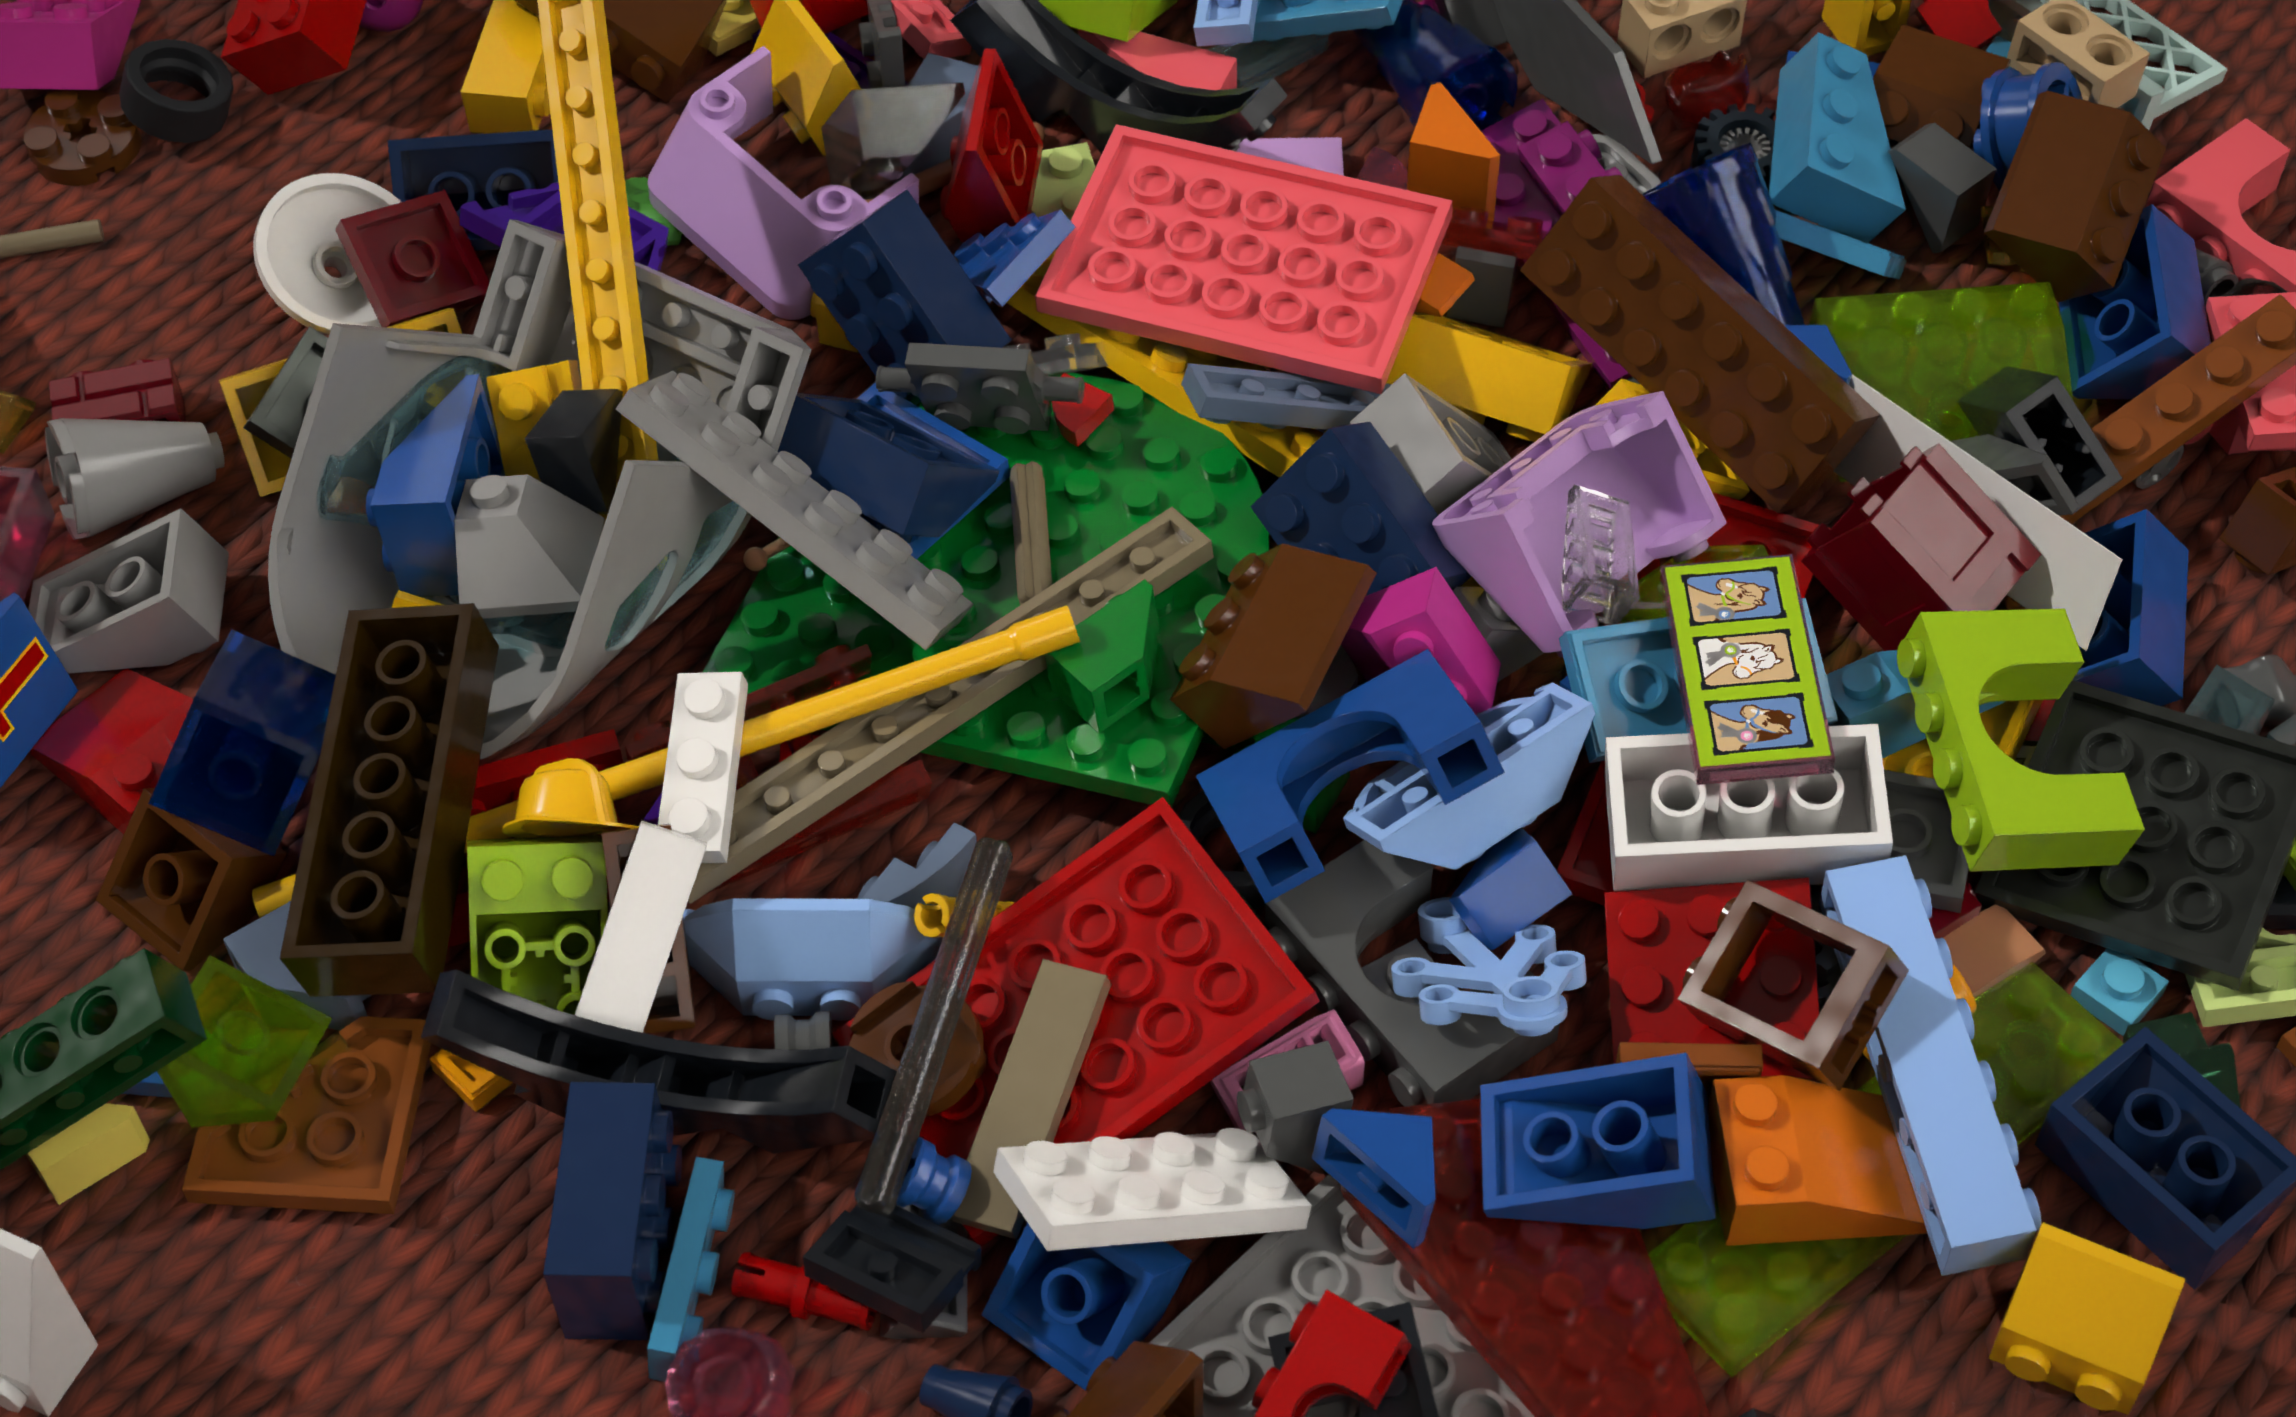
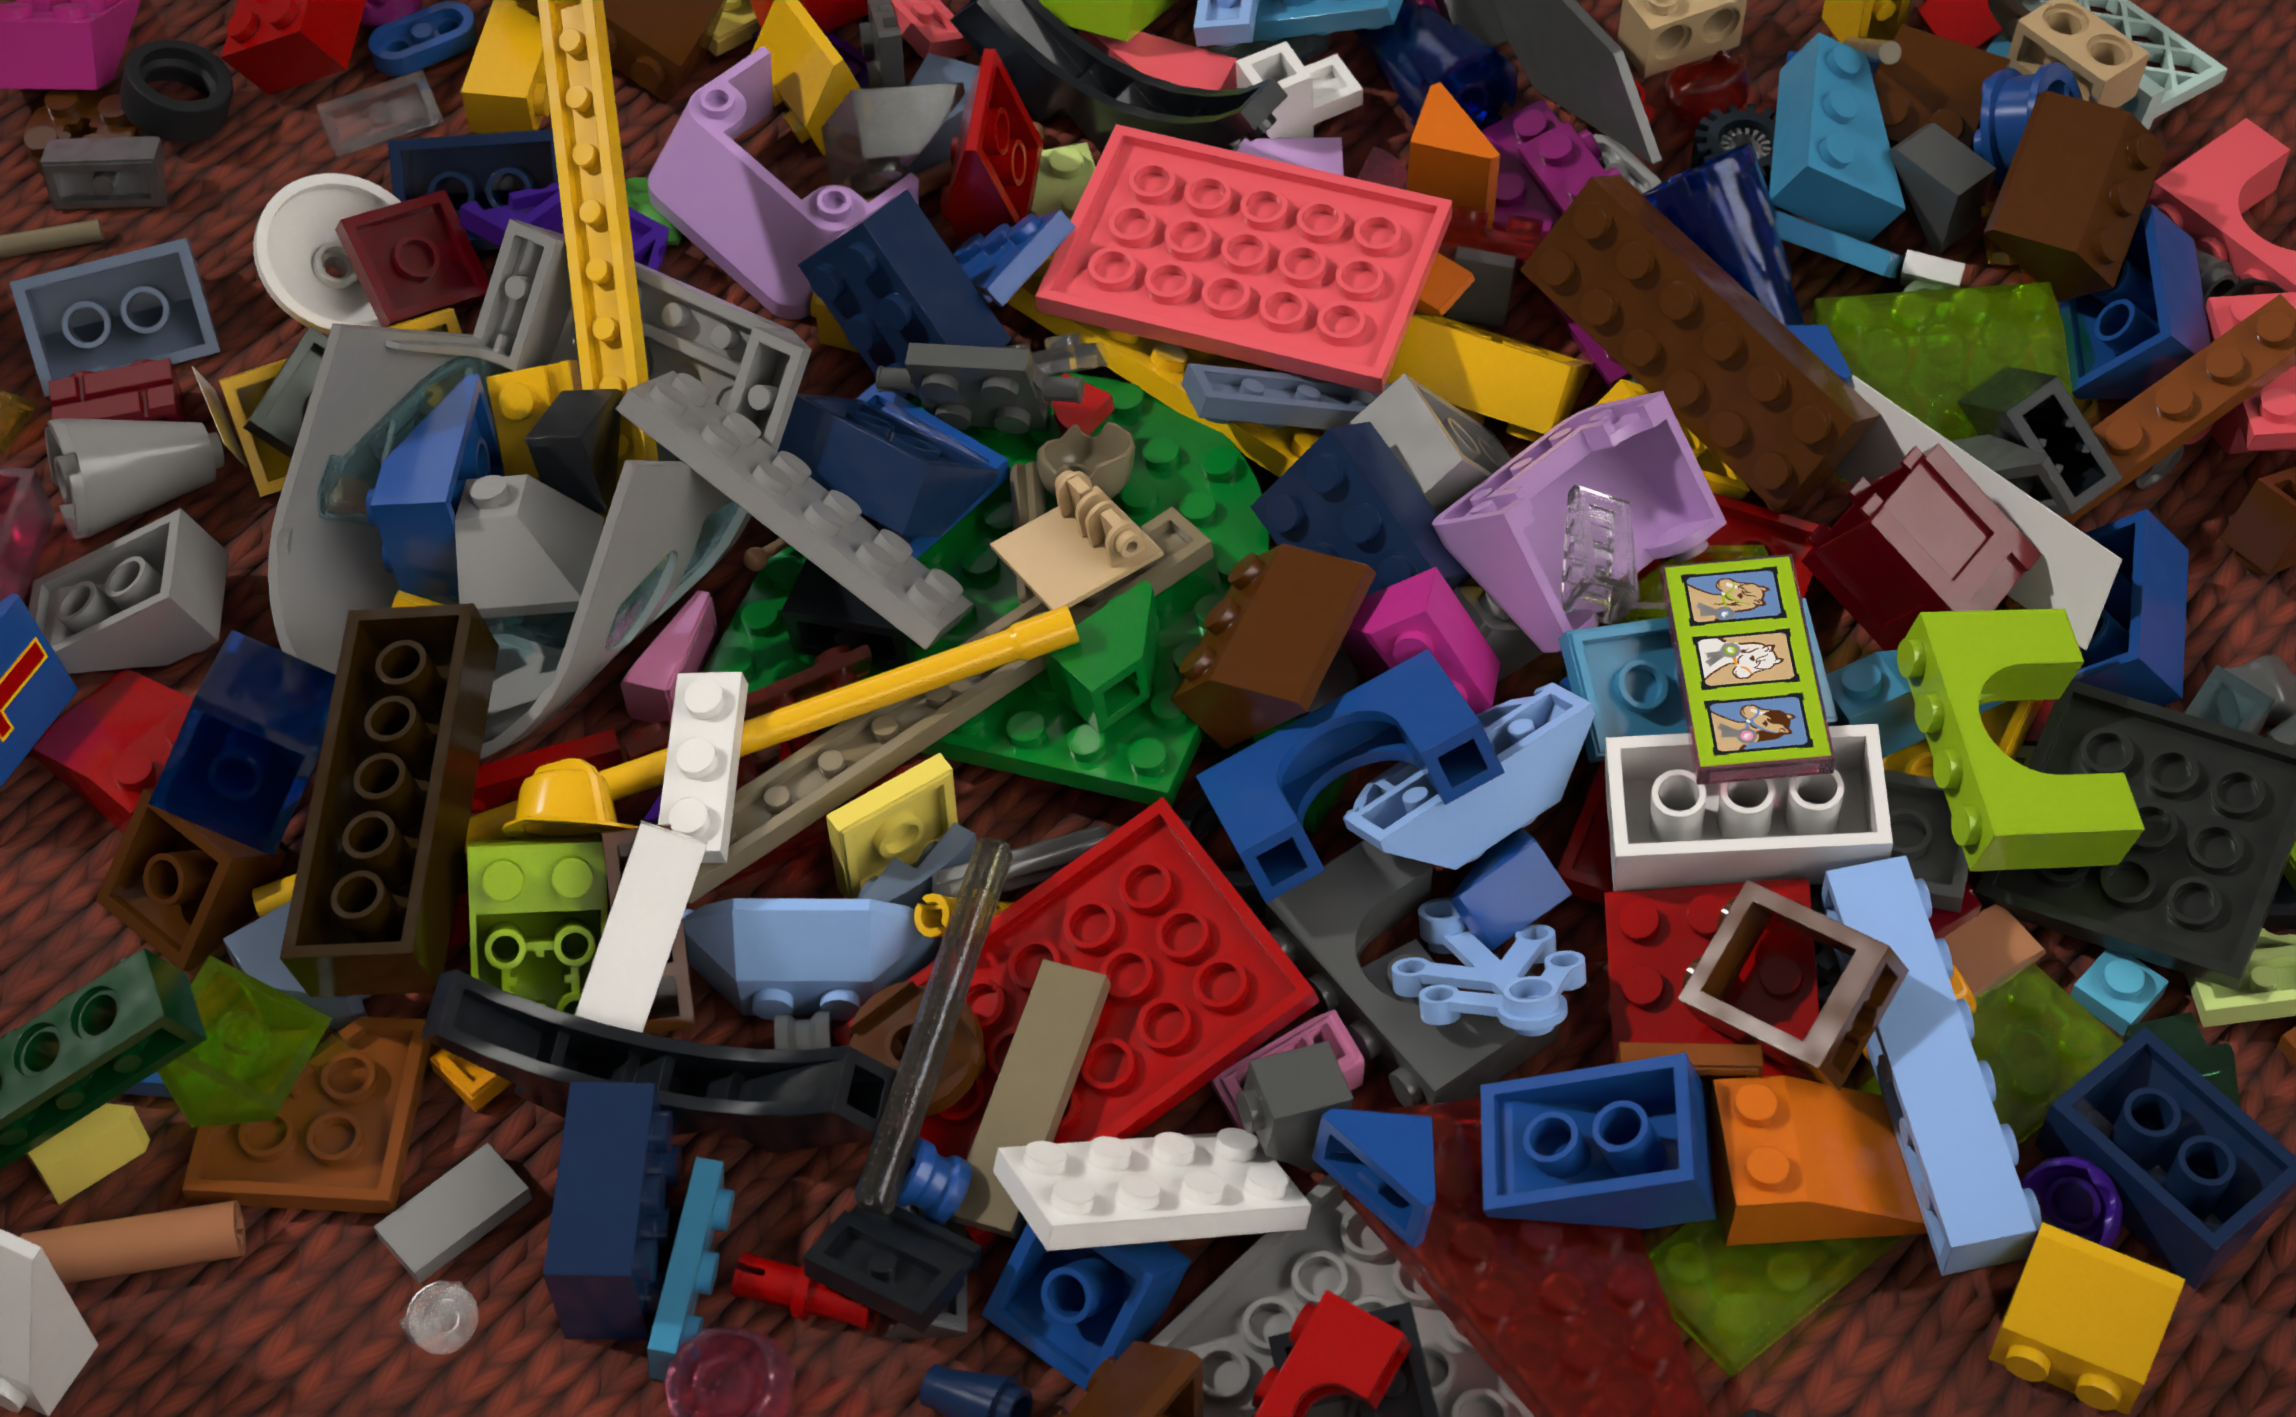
none -> sand blue slope [9,238,221,397]
none -> nougat piece [20,1200,246,1284]
none -> flat silver slope [40,136,167,210]
none -> sticker [192,366,247,467]
none -> clear slope [316,70,443,159]
none -> blue plate [368,1,478,76]
none -> light grey tile [374,1143,532,1284]
none -> clear plate [398,1280,479,1354]
none -> bright pink slope [620,590,719,727]
none -> black slope [782,558,916,669]
none -> light yellow plate [826,753,958,899]
none -> dark grey axle [931,825,1109,897]
none -> tan hinge [990,470,1164,611]
none -> dark tan hair [1036,422,1135,499]
none -> white brick [1236,41,1363,139]
none -> dark tan bar [1843,37,1902,64]
none -> white tile [1899,250,1966,320]
none -> dark purple hair [2020,1156,2123,1256]

